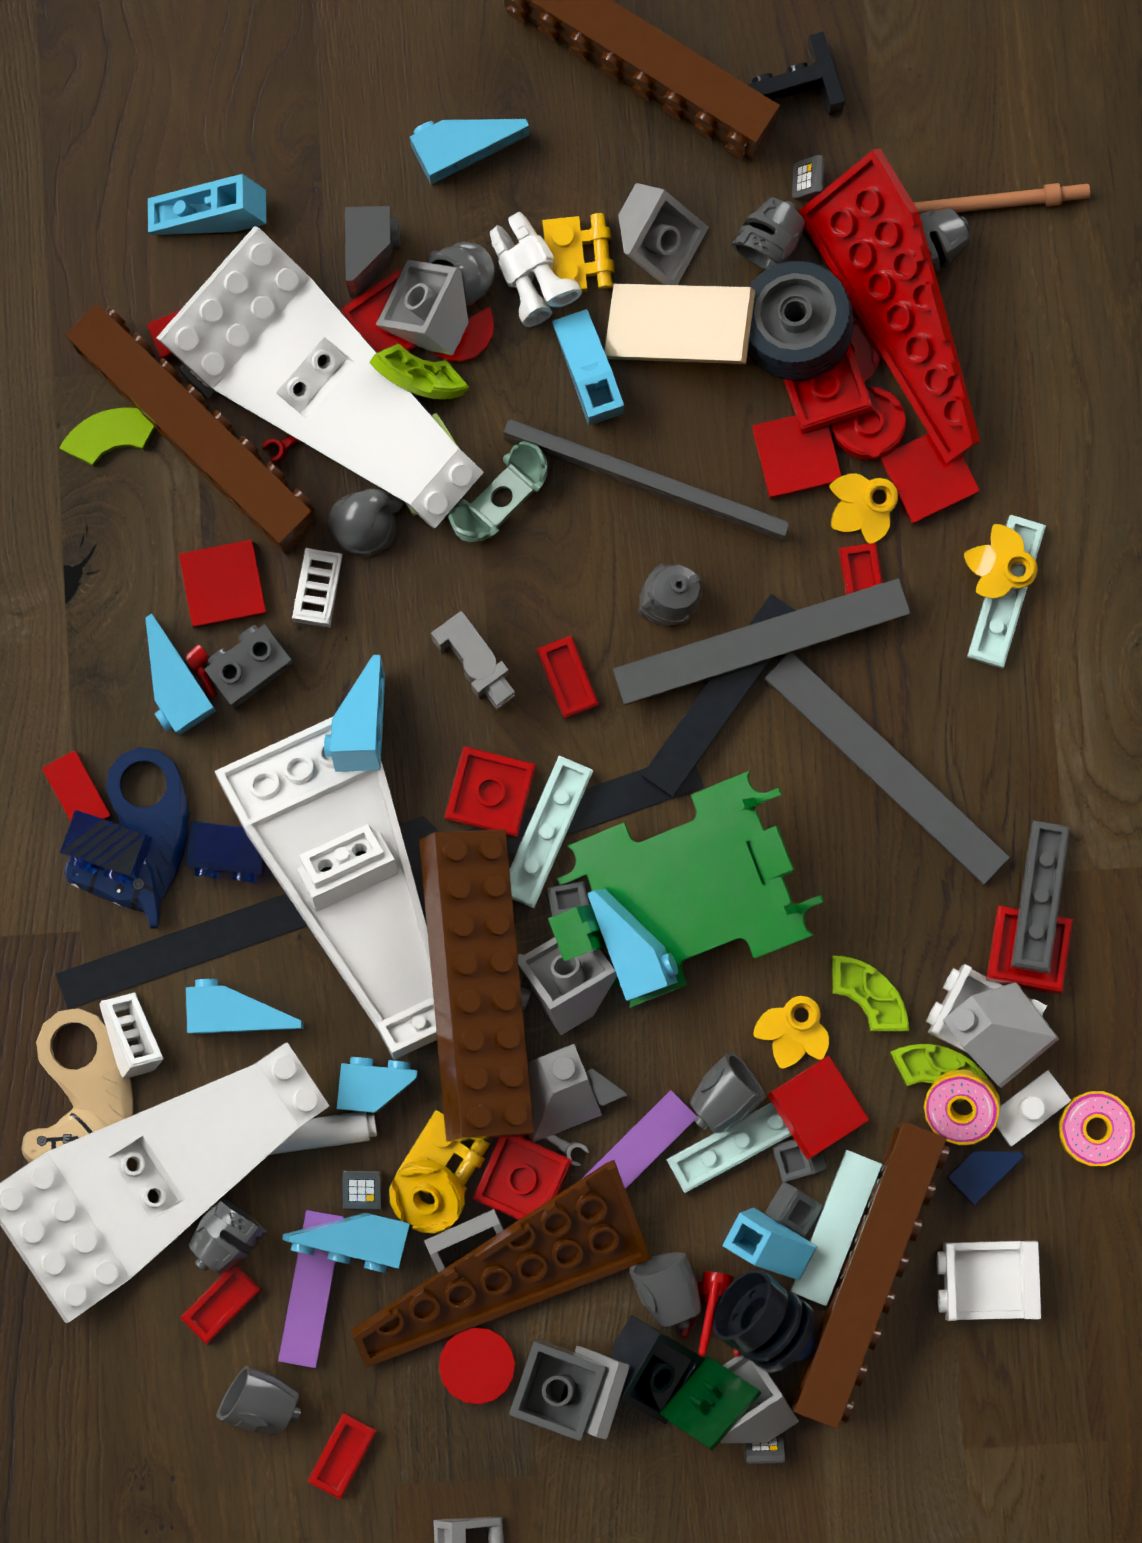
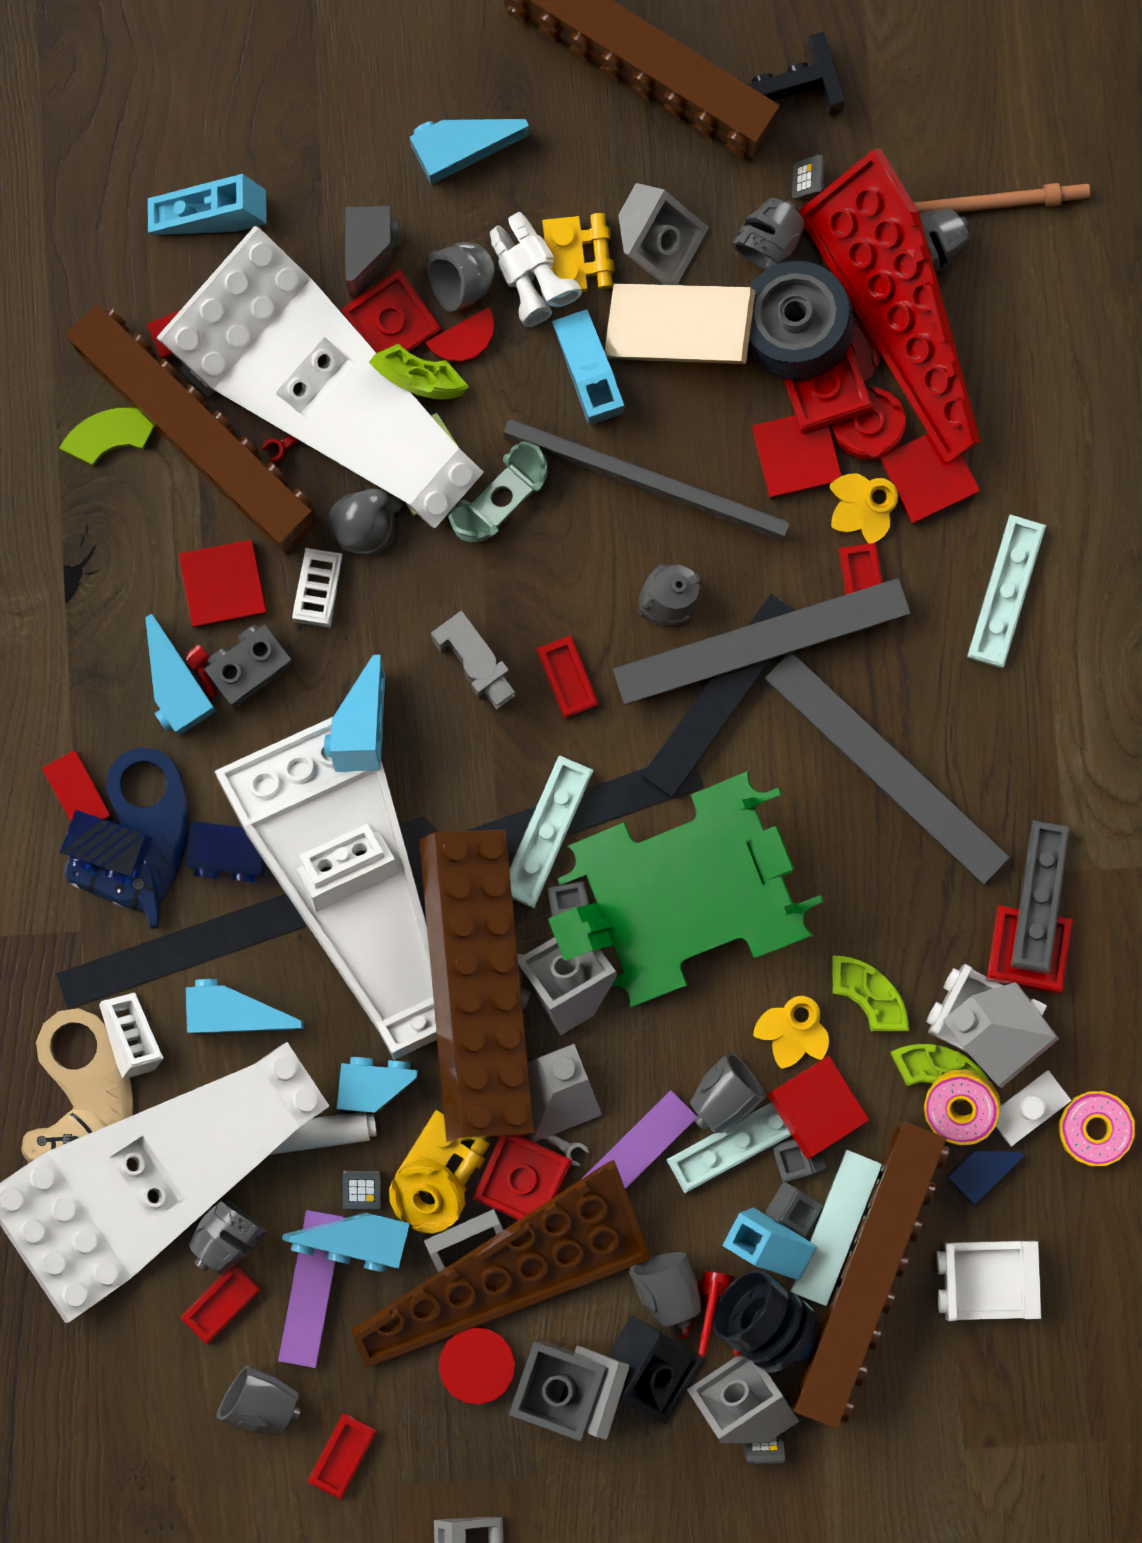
light grey slope [376,260,469,355] -> none
red tile [444,746,536,838] -> none
dark grey slope [586,1069,628,1106] -> none
medium azure slope [587,888,678,1001] -> none
dark green piece [659,1356,761,1451] -> none
yellow plate [964,524,1037,599] -> none

